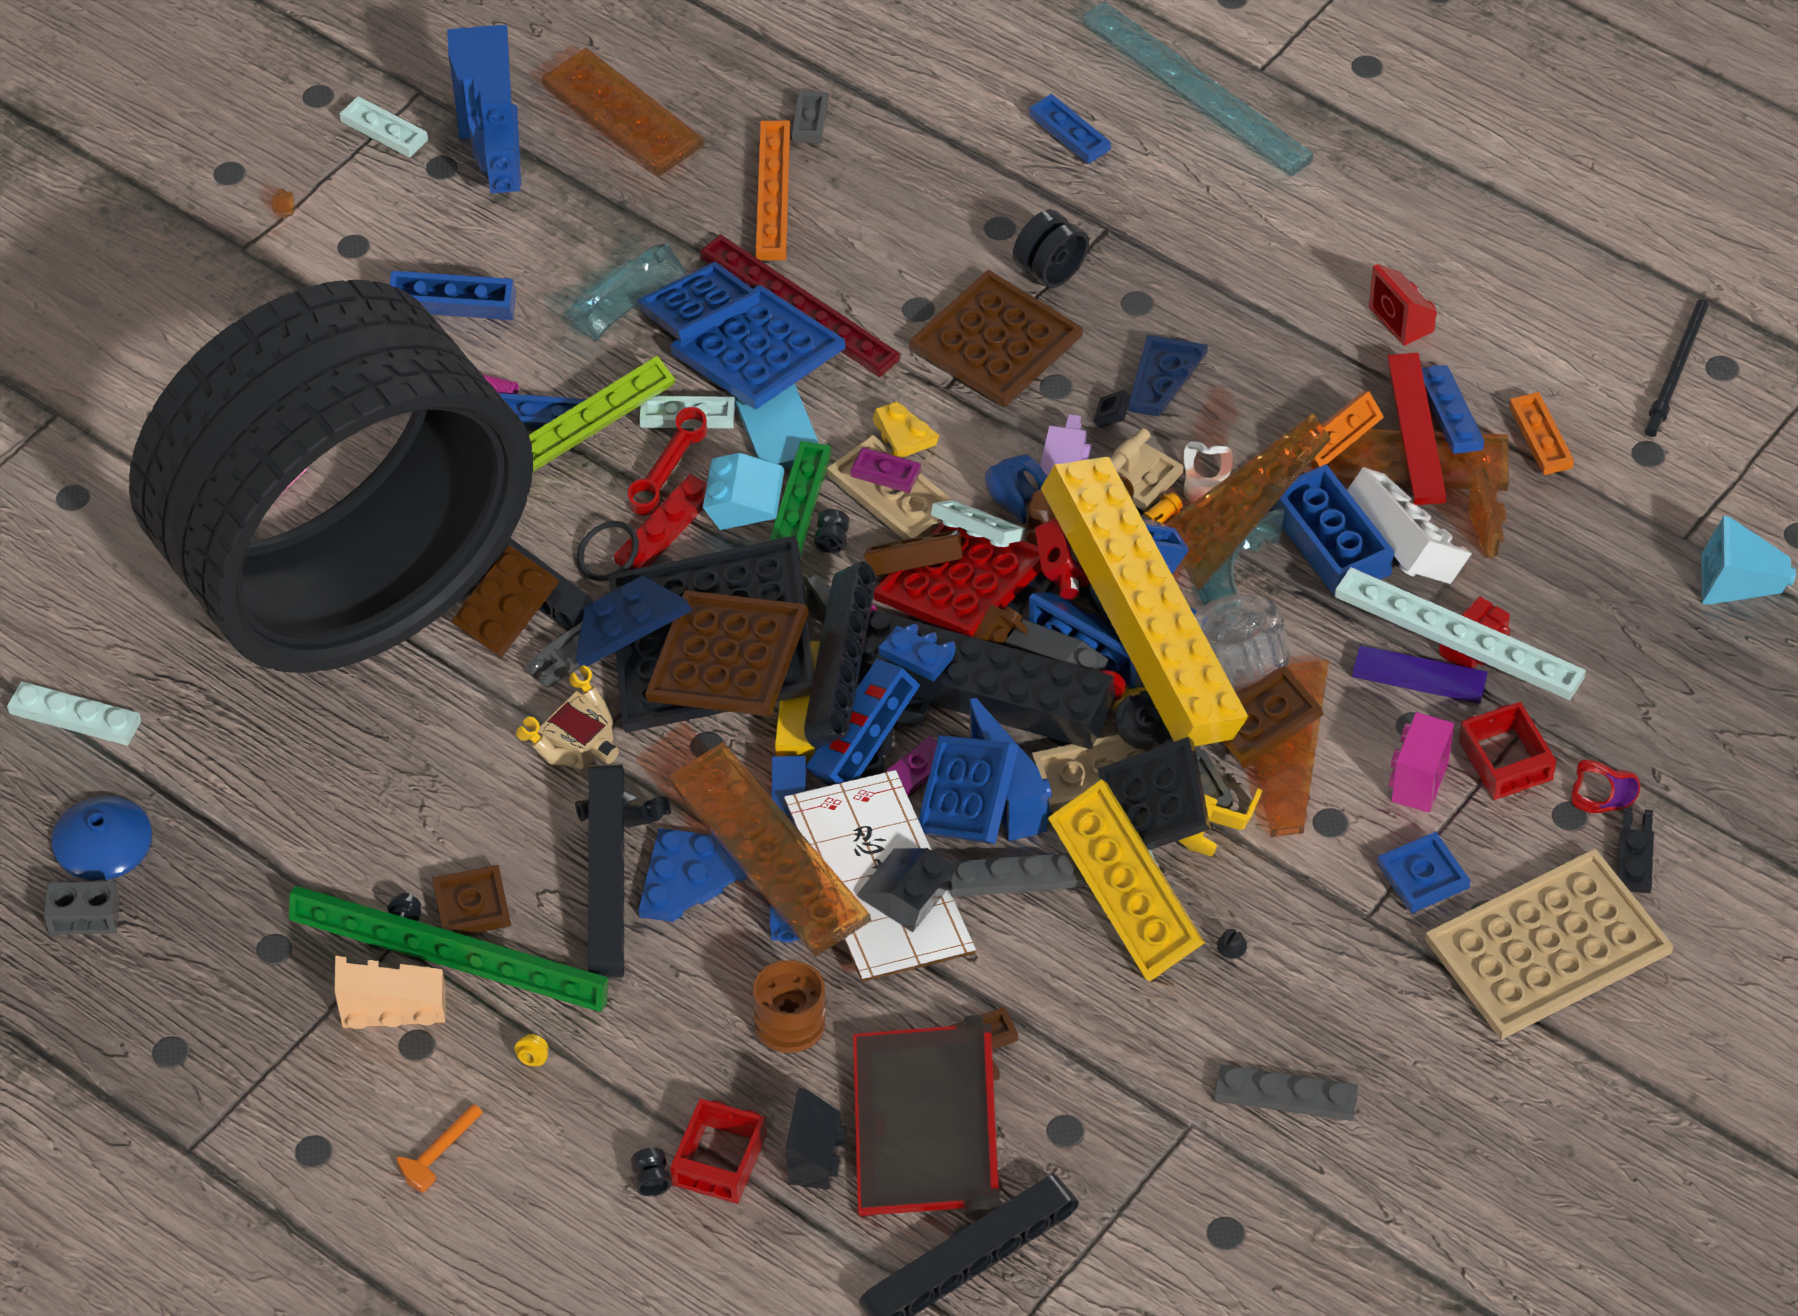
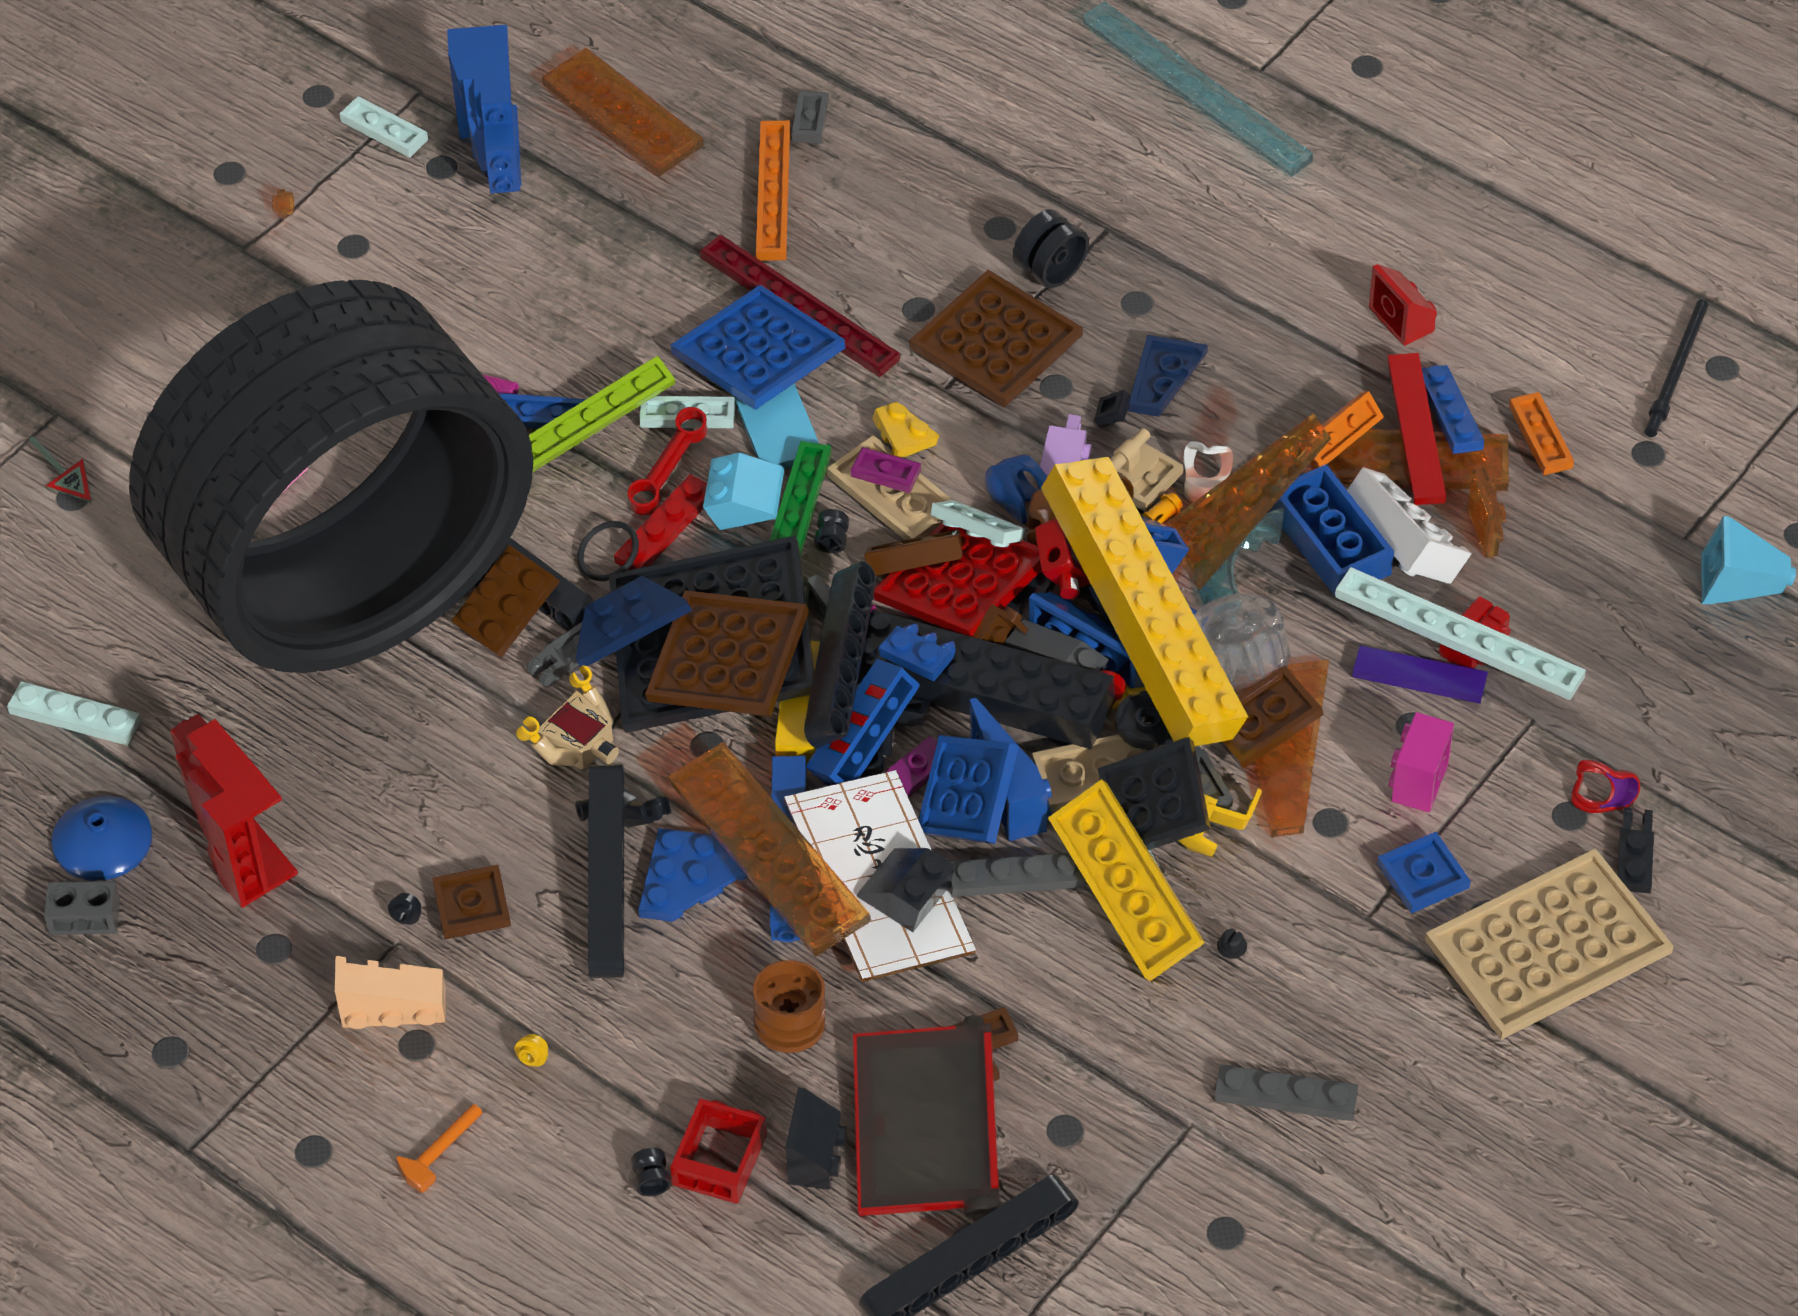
green plate [289,886,609,1012] -> none
blue brick [390,271,516,320] -> none
clear light blue windscreen [564,243,686,342] -> none
blue plate [637,262,760,342] -> none
blue plate [1029,93,1111,164] -> none
red window [1459,701,1556,801] -> none
none -> piece [29,436,92,503]
none -> red panel [170,713,298,908]

